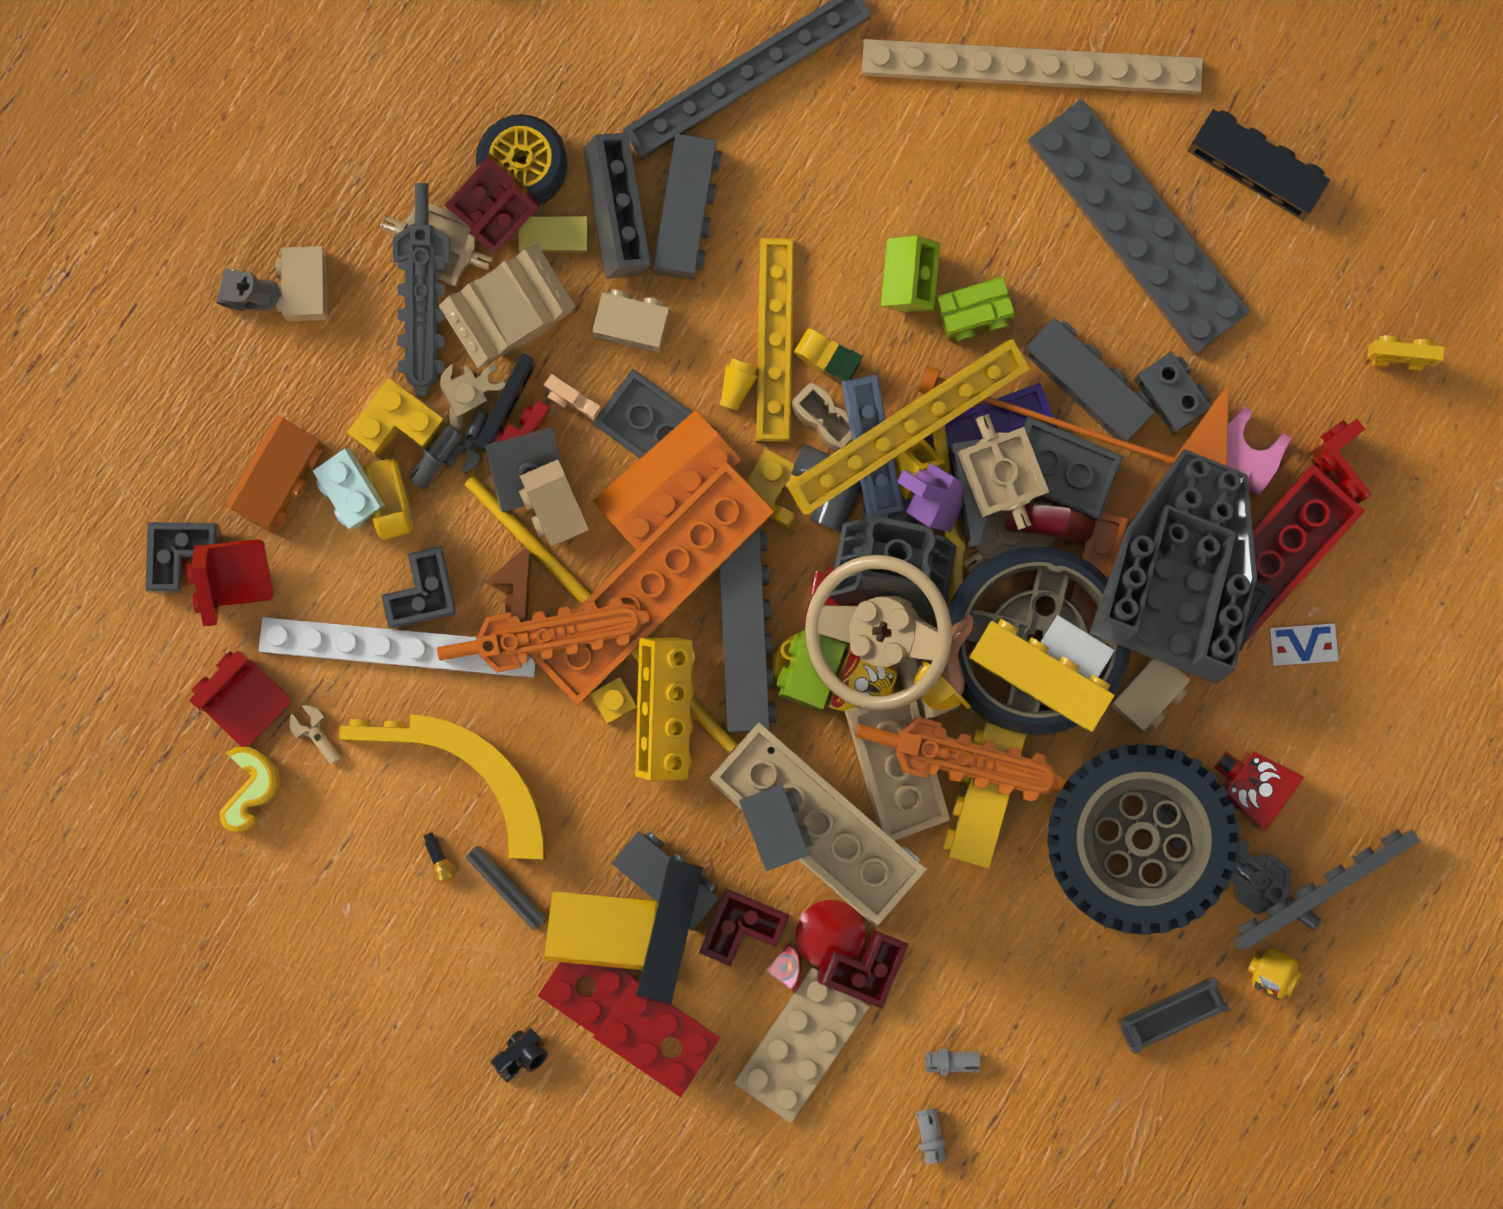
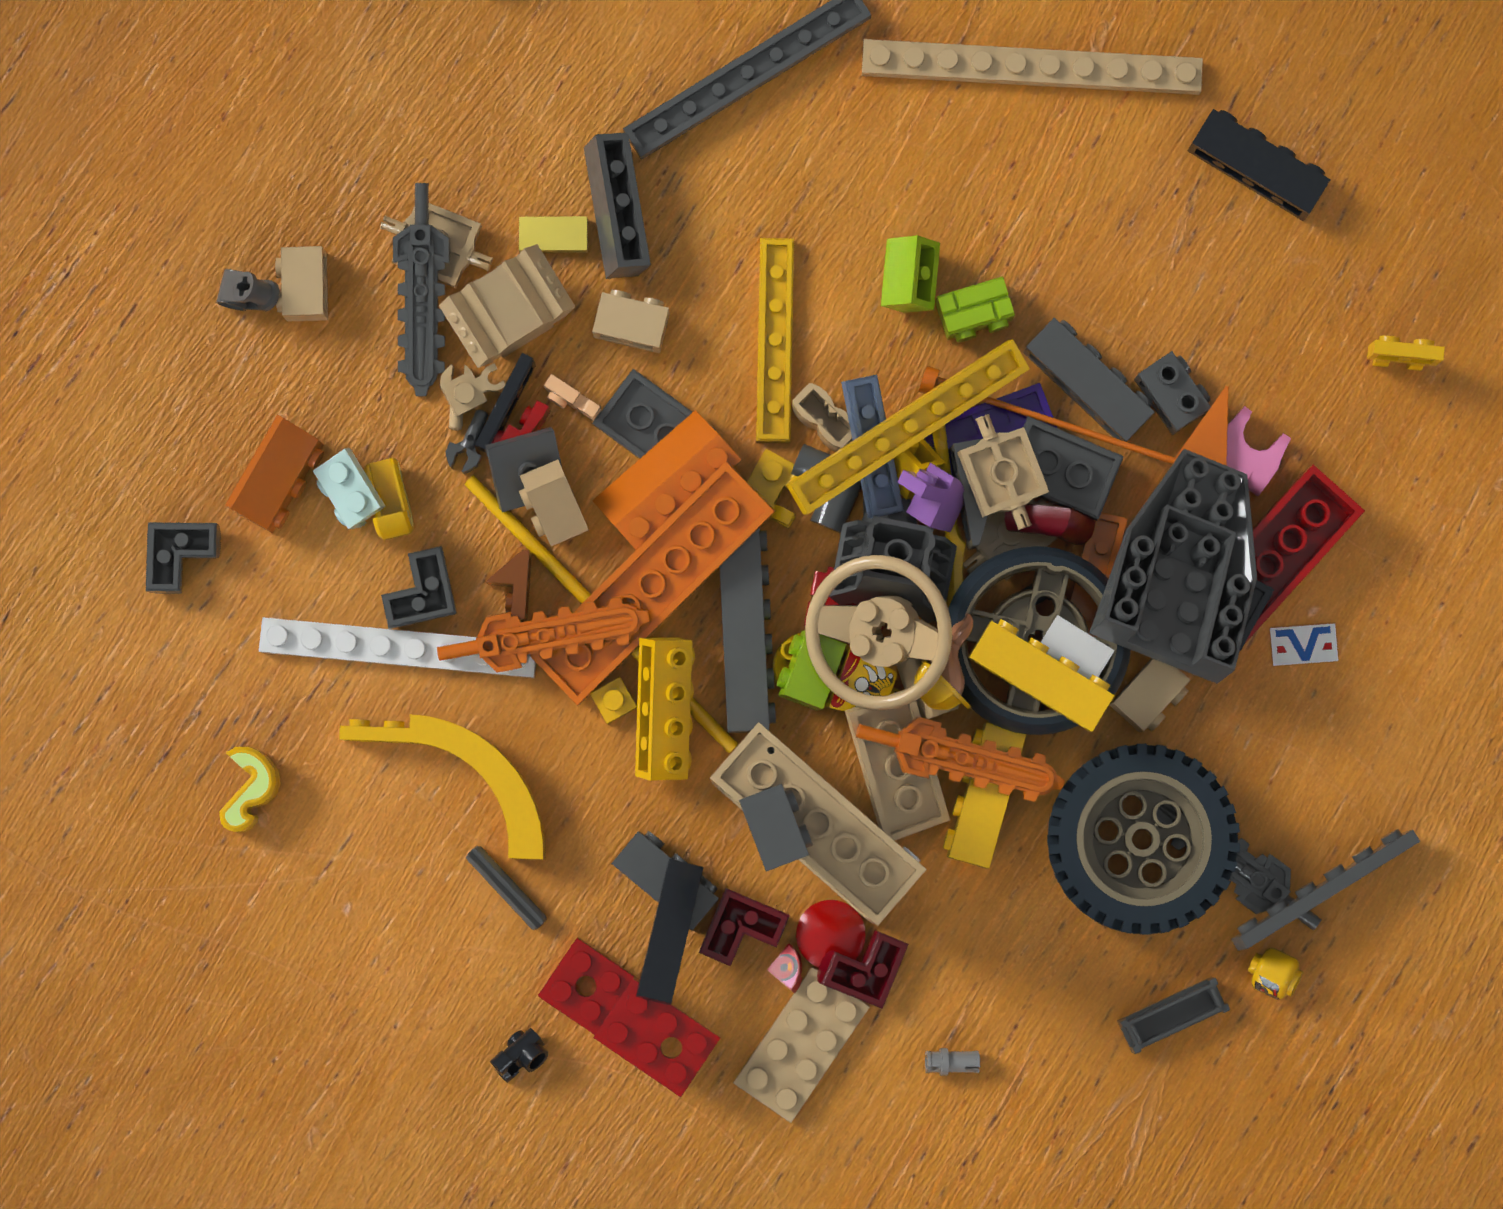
red bracket [186,539,274,627] -> none
red bracket [189,650,291,747] -> none
tan bar [290,705,341,764] -> none
yellow brick [346,378,447,458] -> none
dark grey axle [408,425,462,489] -> none
piece [424,832,456,884] -> none
dark red slope [444,154,540,255] -> none
wheel [476,114,567,205] -> none
yellow tile [544,891,656,970] -> none
dark grey brick [653,134,722,280] -> none
yellow cone [719,358,758,411] -> none
leg [794,328,863,385] -> none
light grey pin [915,1108,948,1165] -> none
dark grey plate [1027,99,1250,355] -> none
torso [1214,751,1304,831] -> none
red bracket [1310,419,1371,504] -> none

